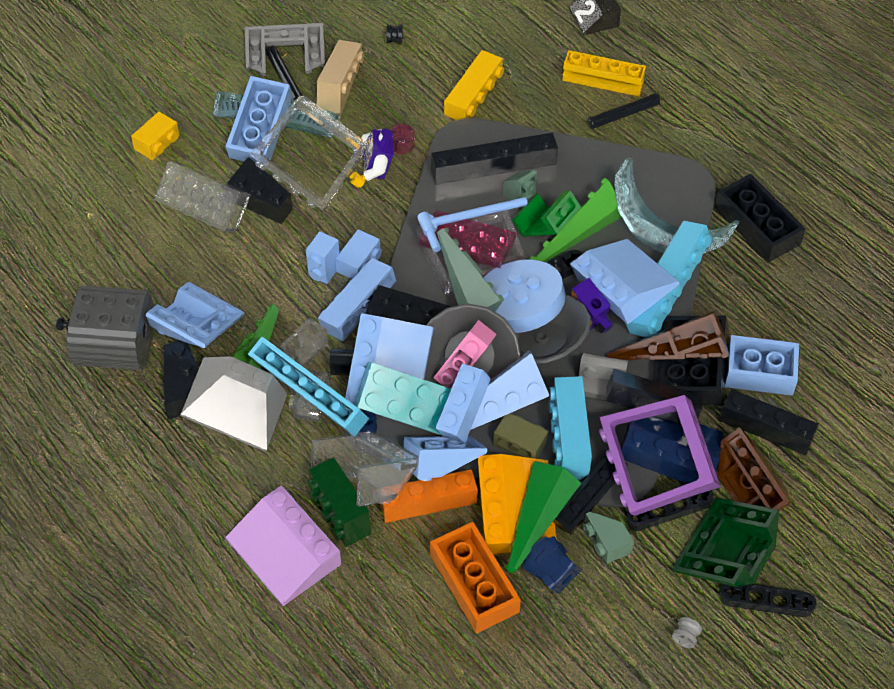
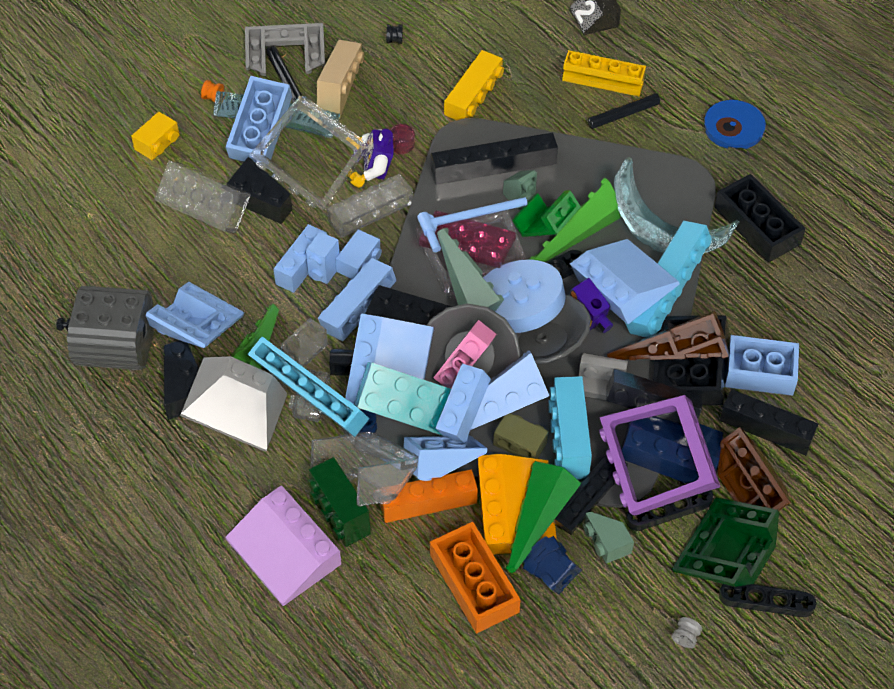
none -> orange wheel [201,80,224,103]
none -> light blue brick [274,224,327,293]
none -> clear brick [327,174,413,238]
none -> blue tile [704,100,766,149]

